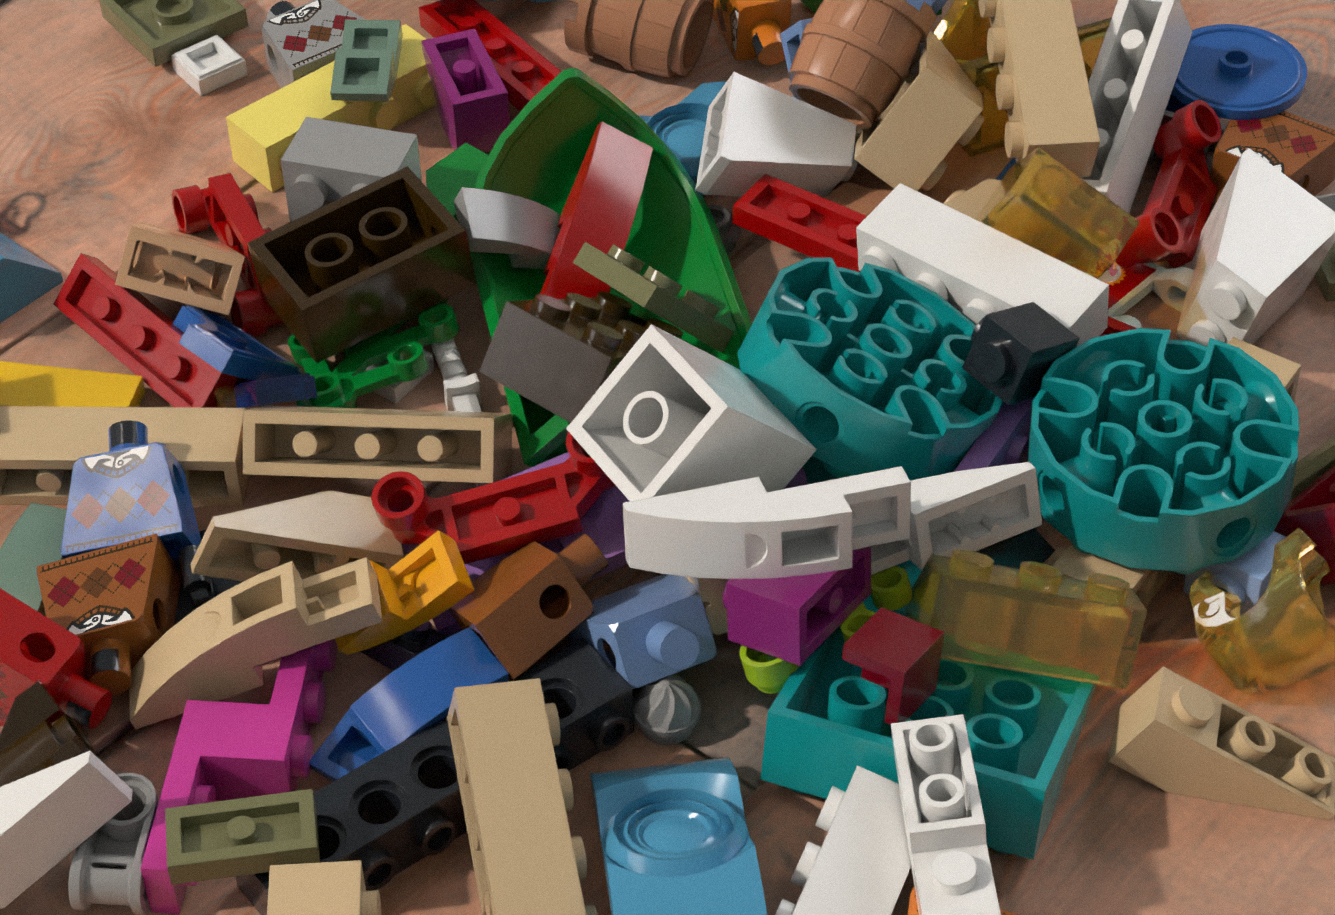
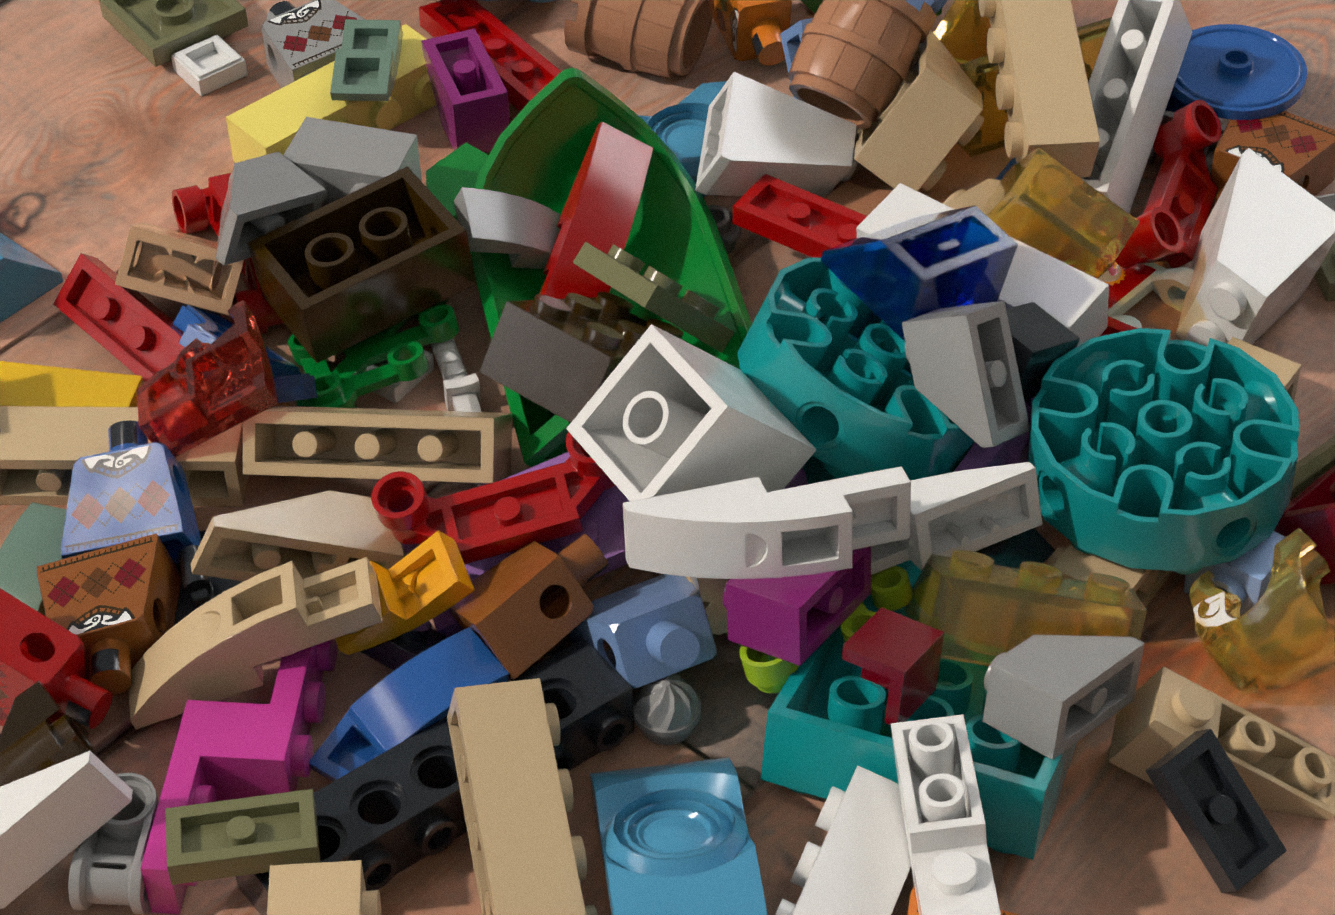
none -> clear red slope [137,300,278,457]
none -> light grey slope [216,151,326,266]
none -> clear blue slope [821,205,1018,340]
none -> light grey slope [902,301,1030,448]
none -> light grey slope [982,635,1145,760]
none -> black plate [1145,729,1287,893]

